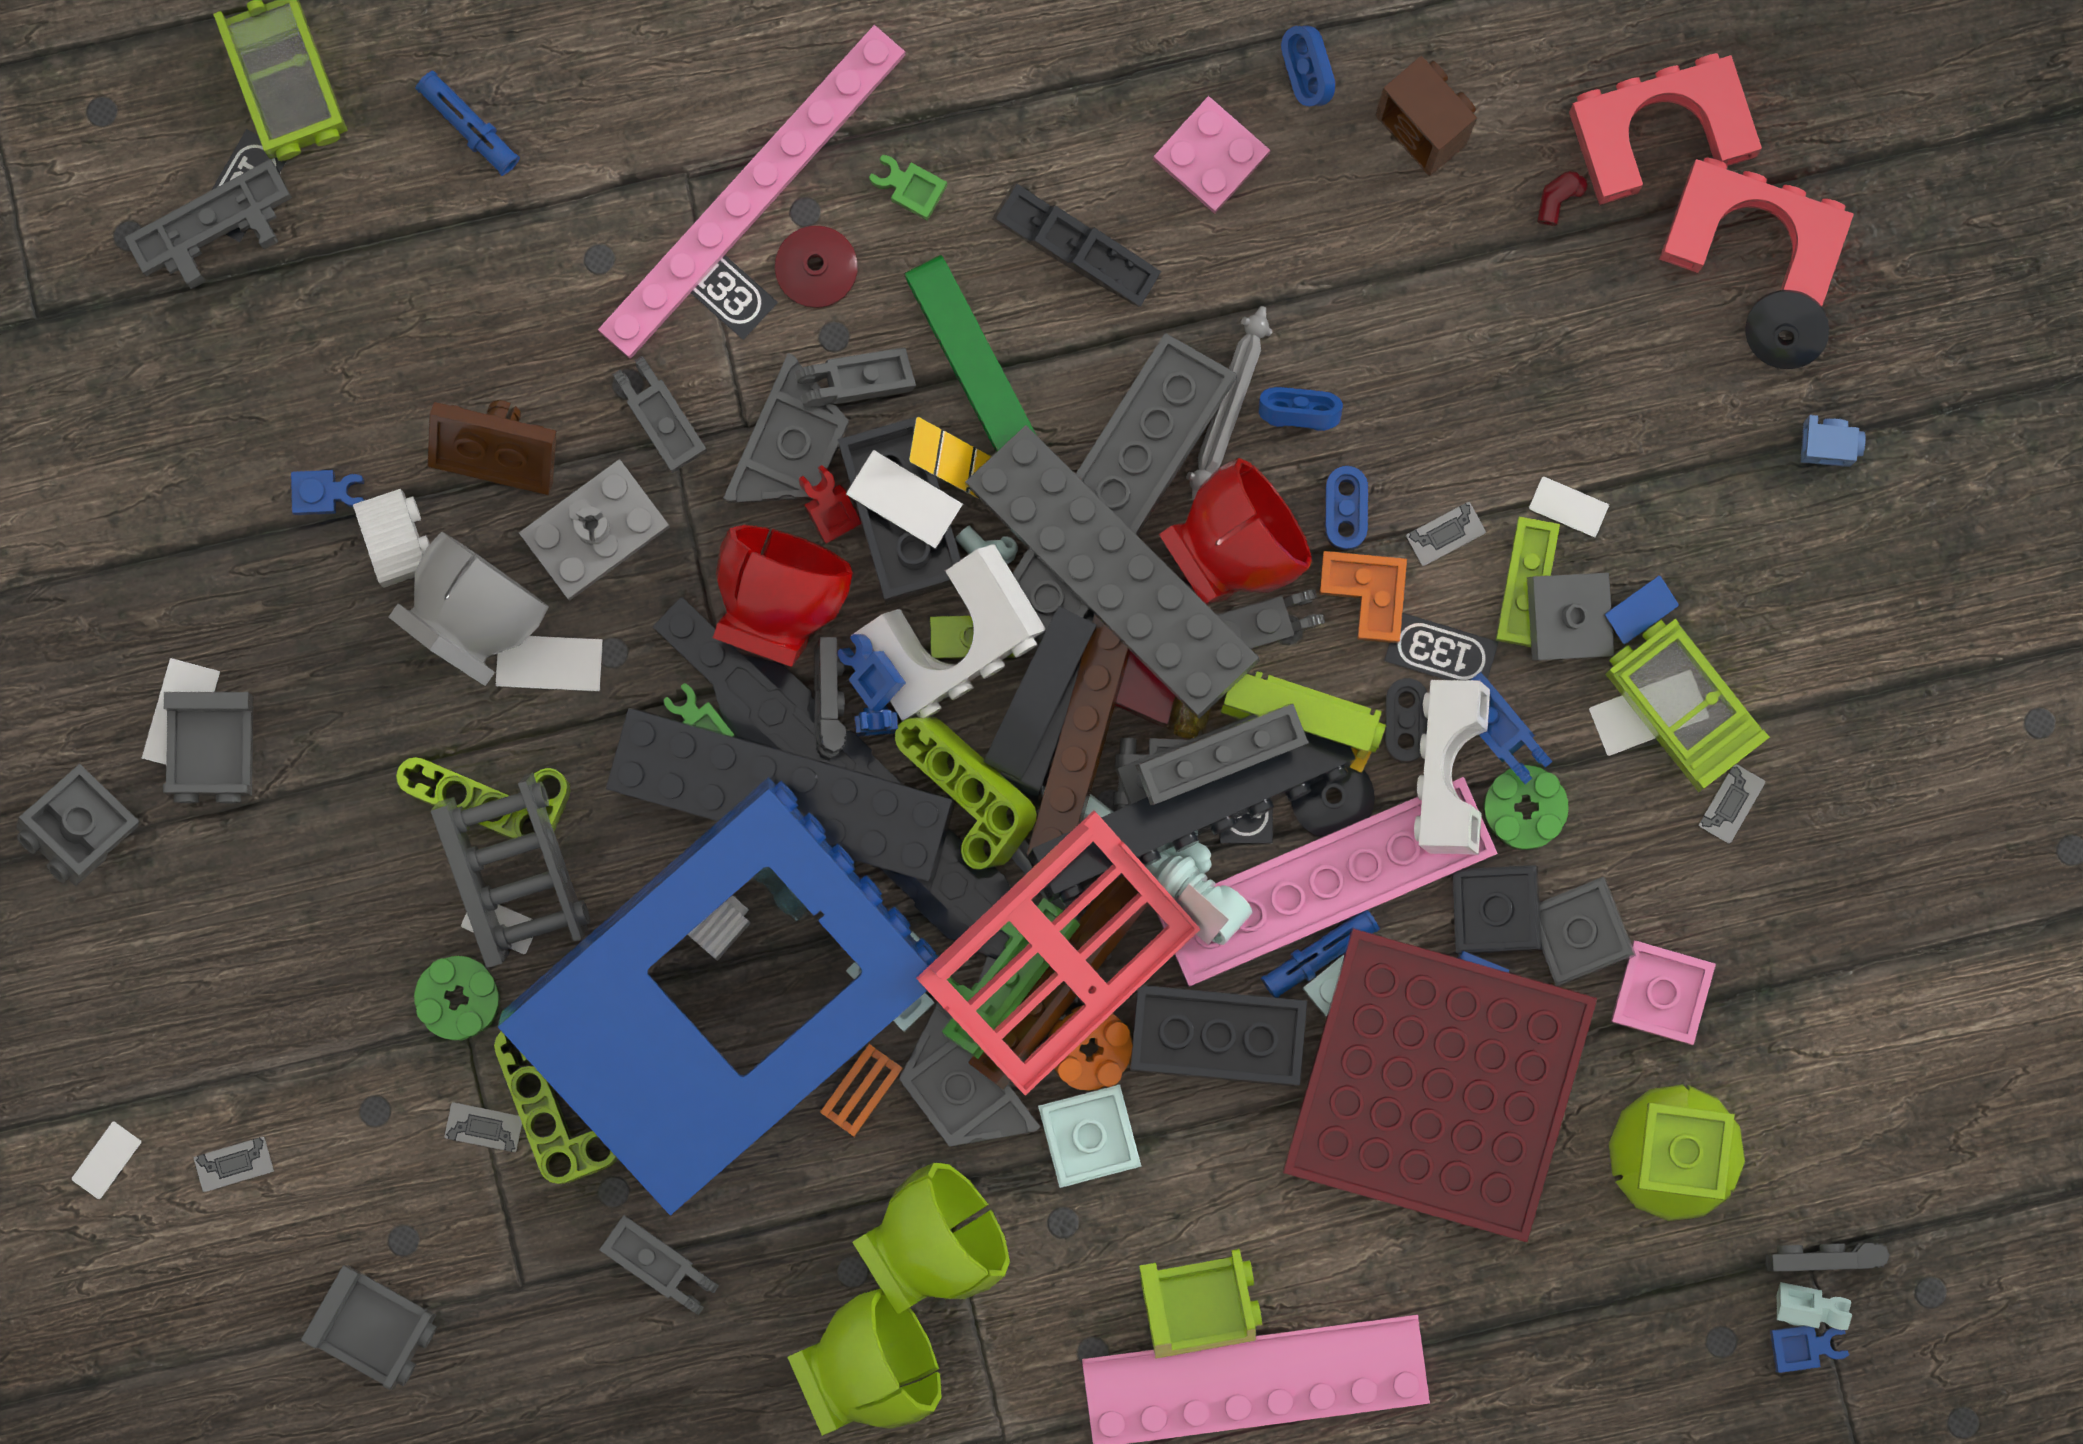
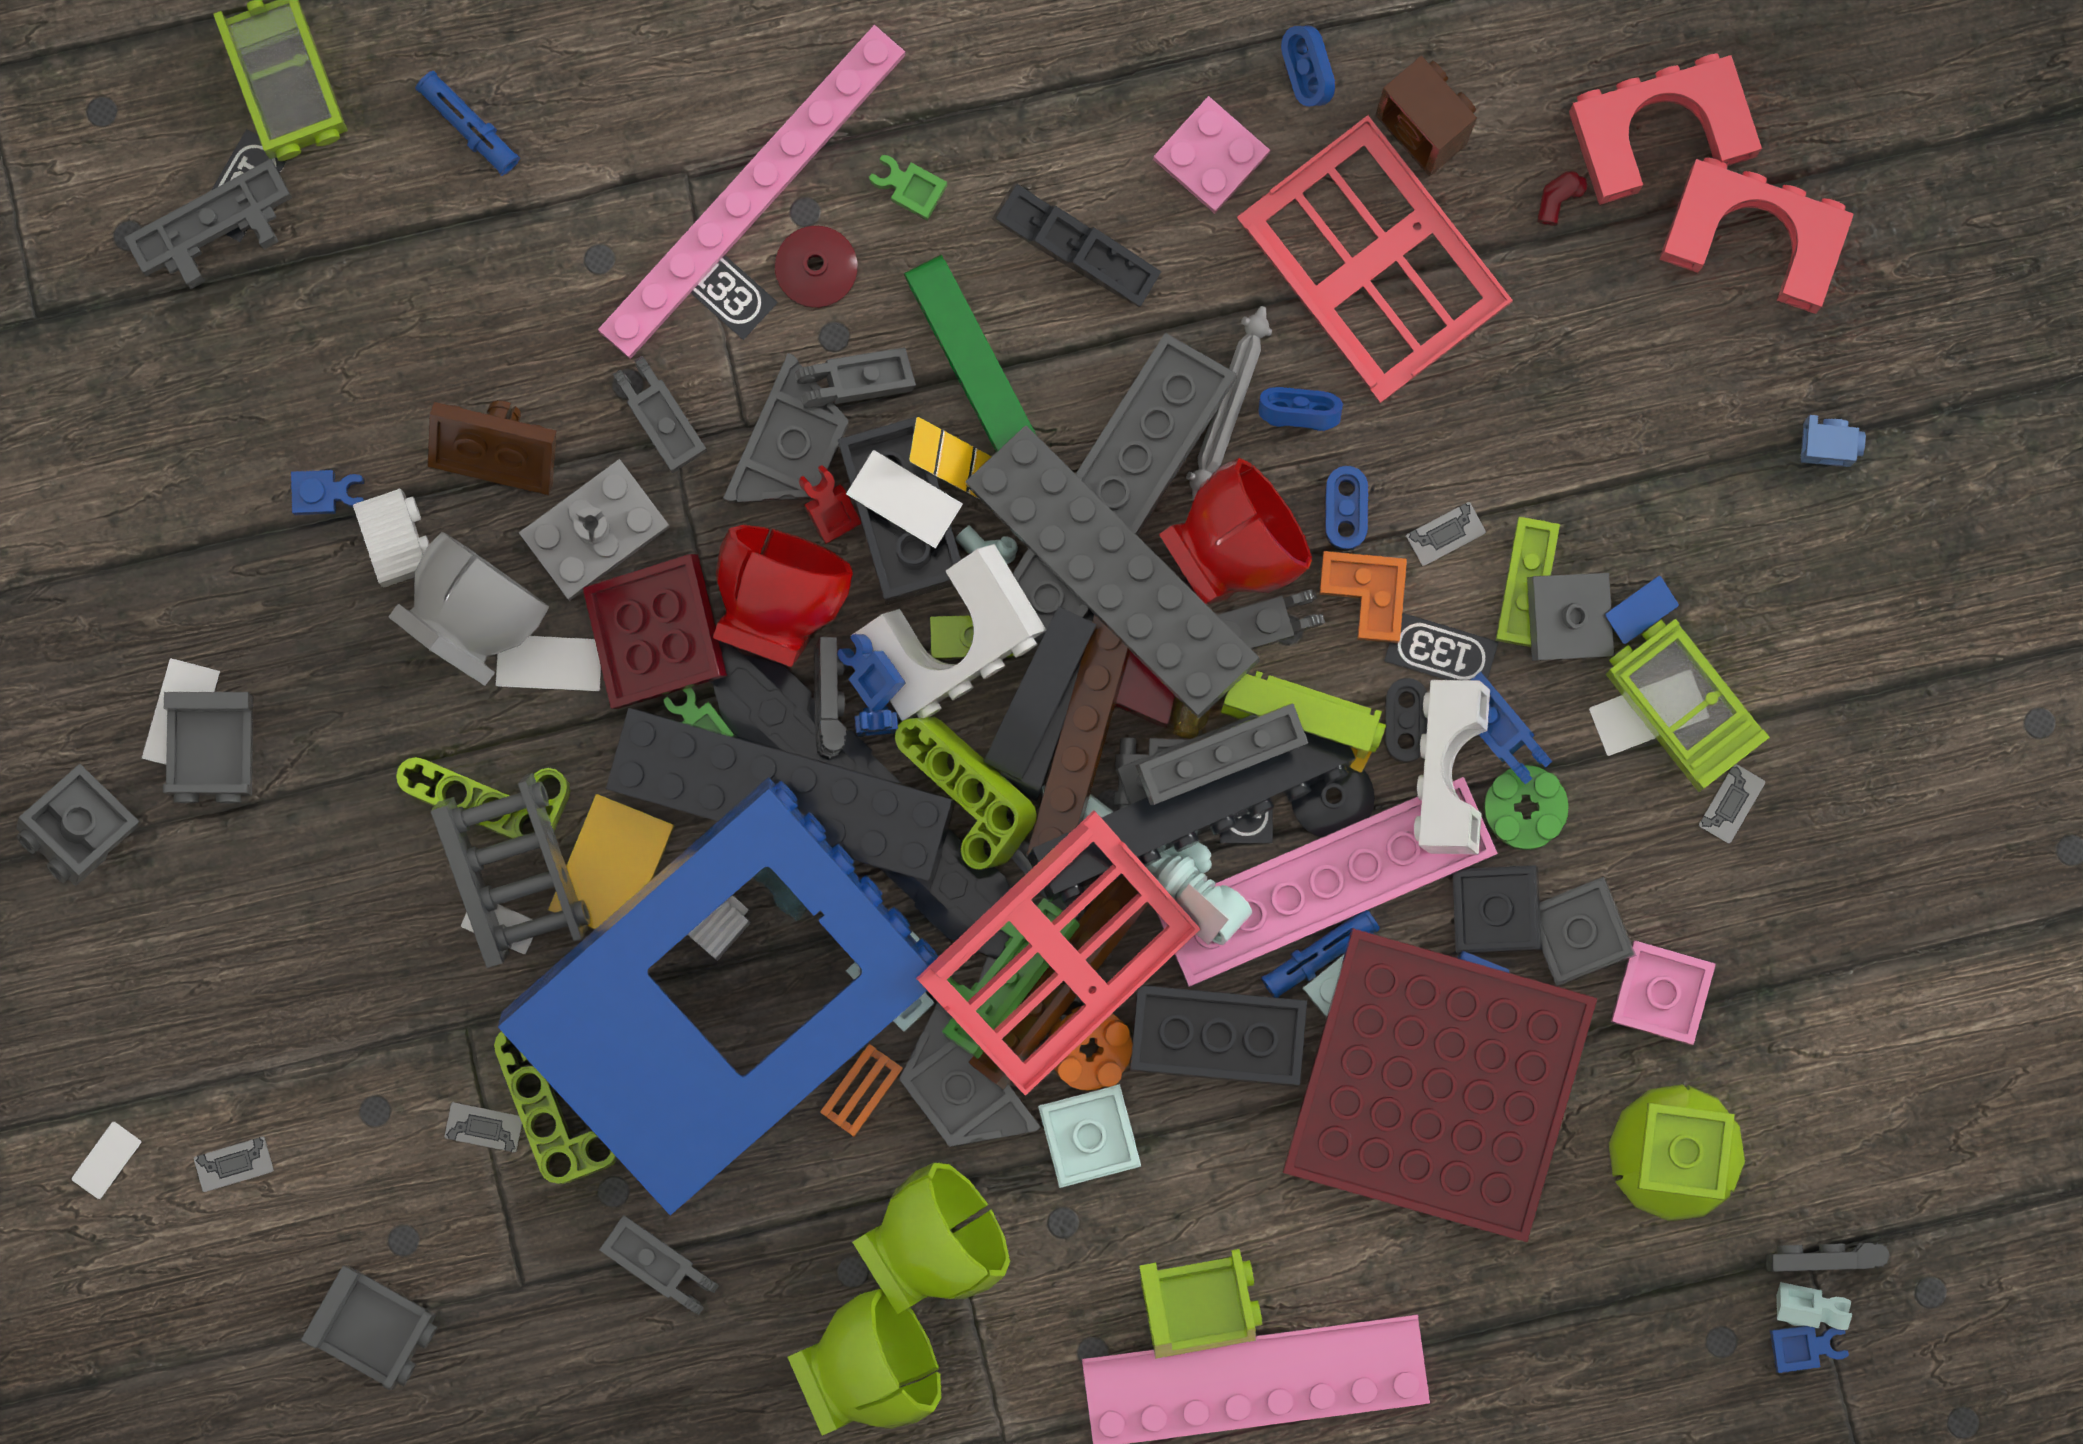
bright green plate [414,956,500,1041] -> none
white sticker [1529,477,1609,537] -> none
black dish [1745,290,1829,369] -> none
none -> yellow tile [548,794,675,929]
none -> dark red plate [583,554,727,709]
none -> coral door [1237,115,1513,403]

